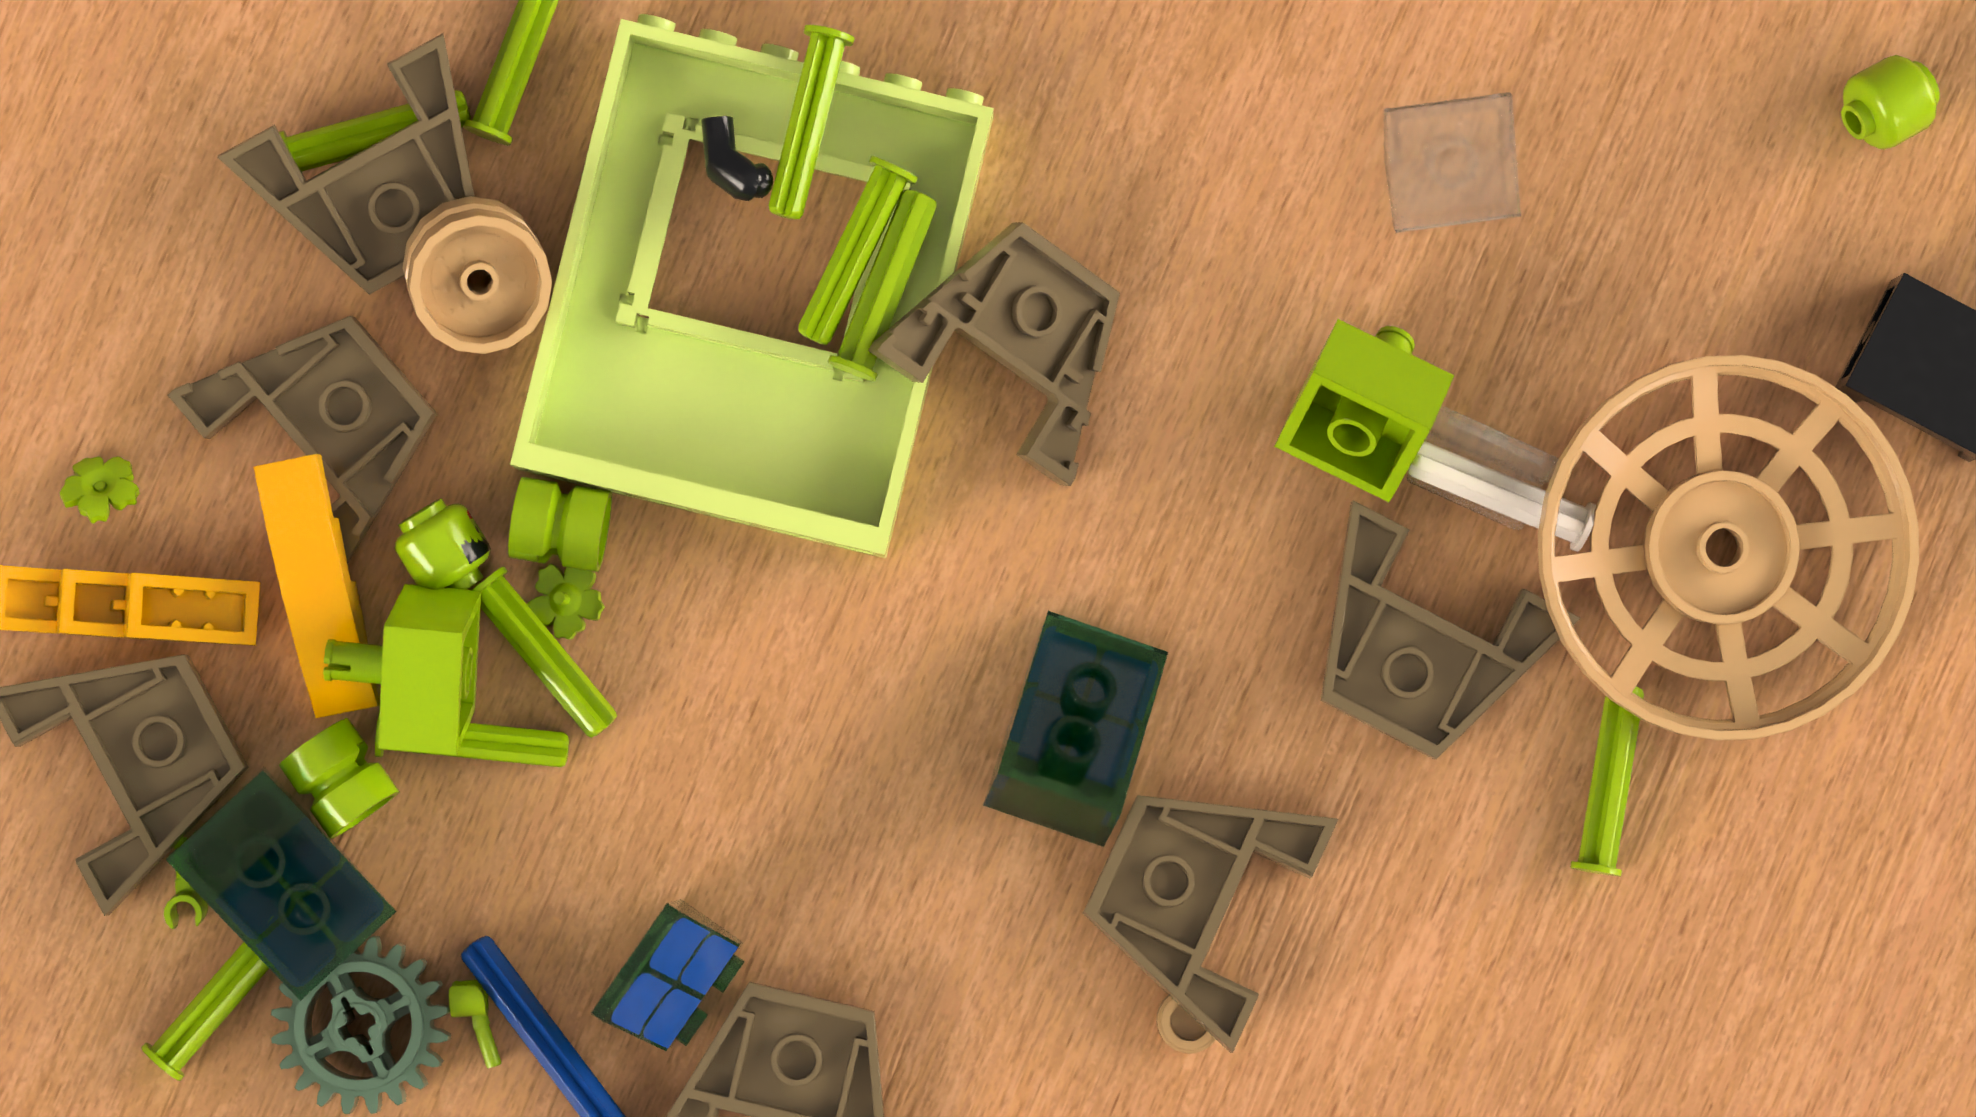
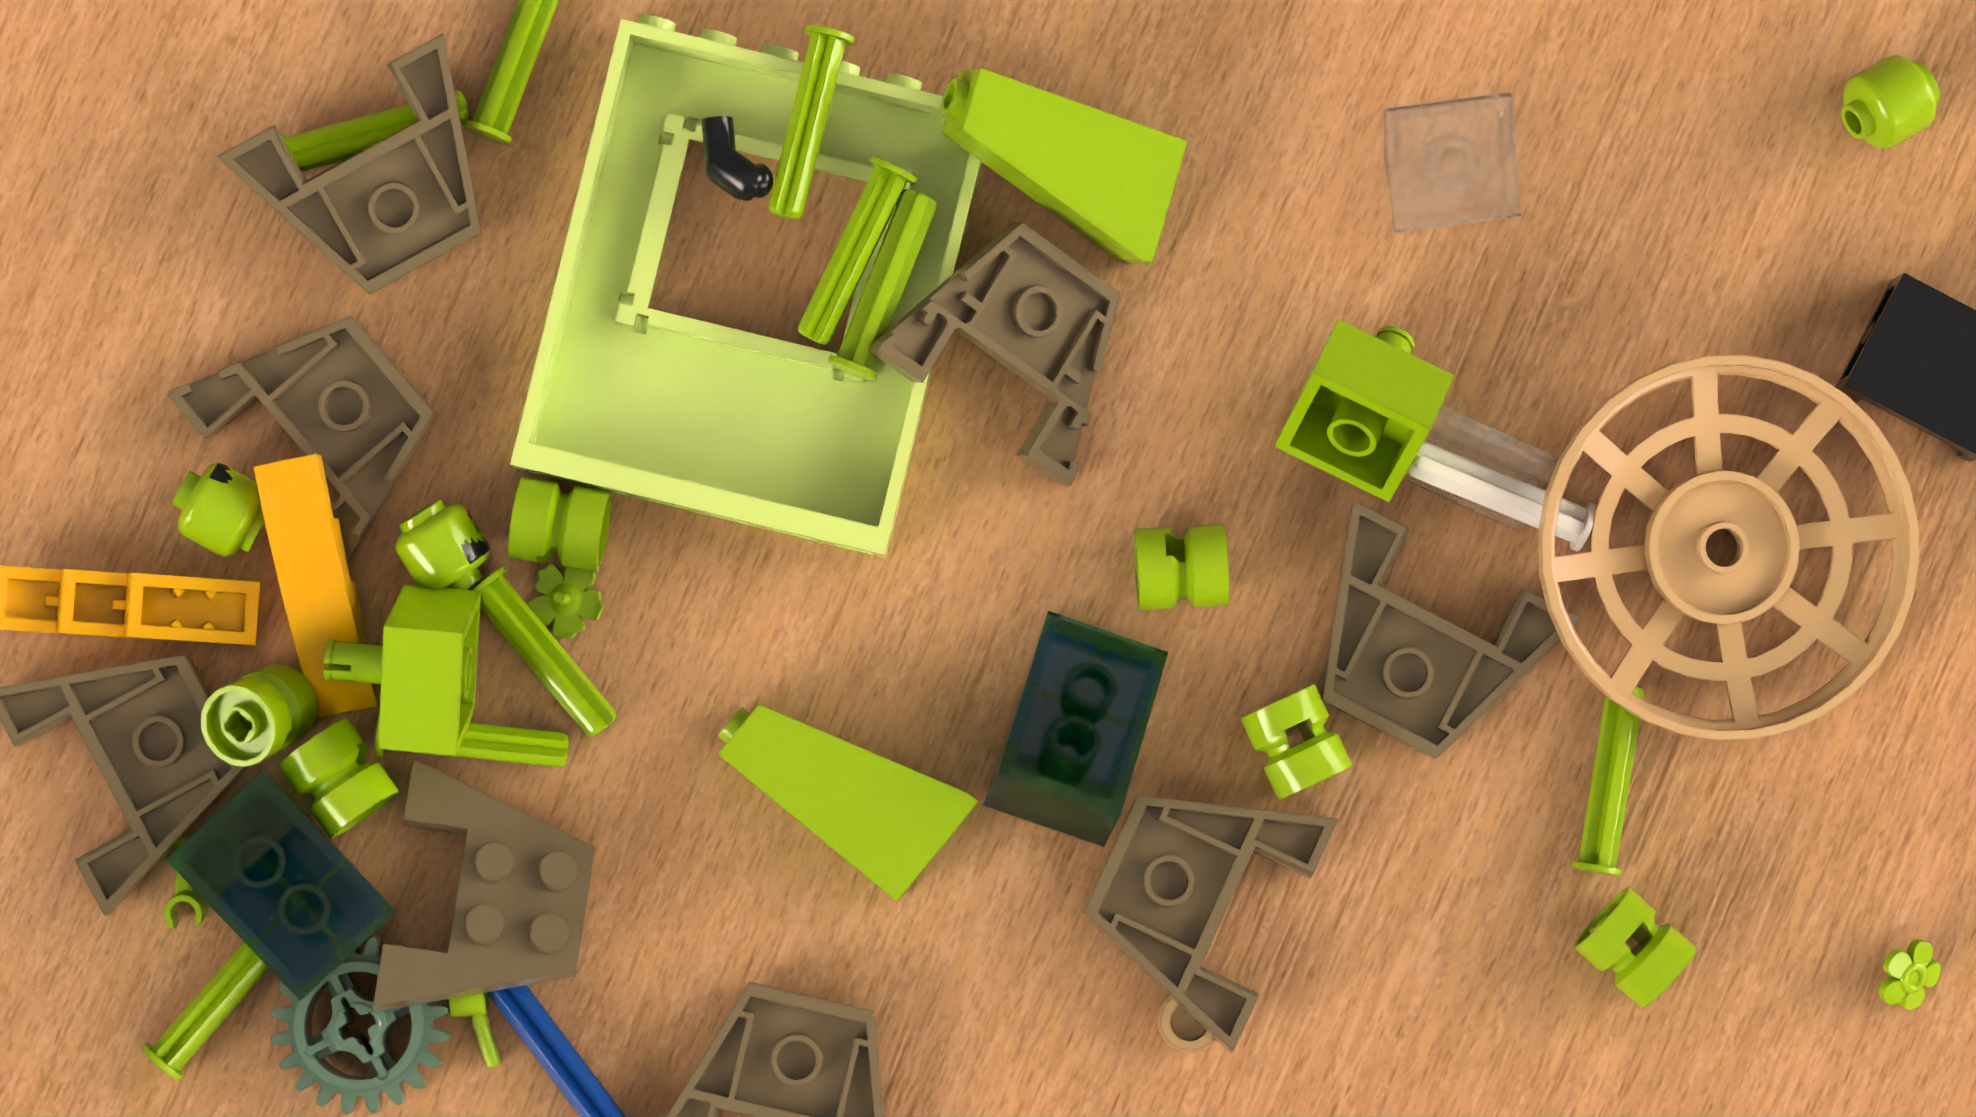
lime plant [59,457,140,523] -> none
tan wheel [403,196,552,354] -> none
slope [591,899,745,1051] -> none
none -> lime head [171,463,265,557]
none -> lime wheel [201,663,317,767]
none -> dark tan wing [373,759,595,1012]
none -> lime slope [718,704,979,902]
none -> lime slope [941,68,1188,264]
none -> lime wheel [1134,524,1229,611]
none -> lime wheel [1240,684,1353,800]
none -> lime wheel [1573,887,1697,1009]
none -> lime plant [1878,939,1941,1010]

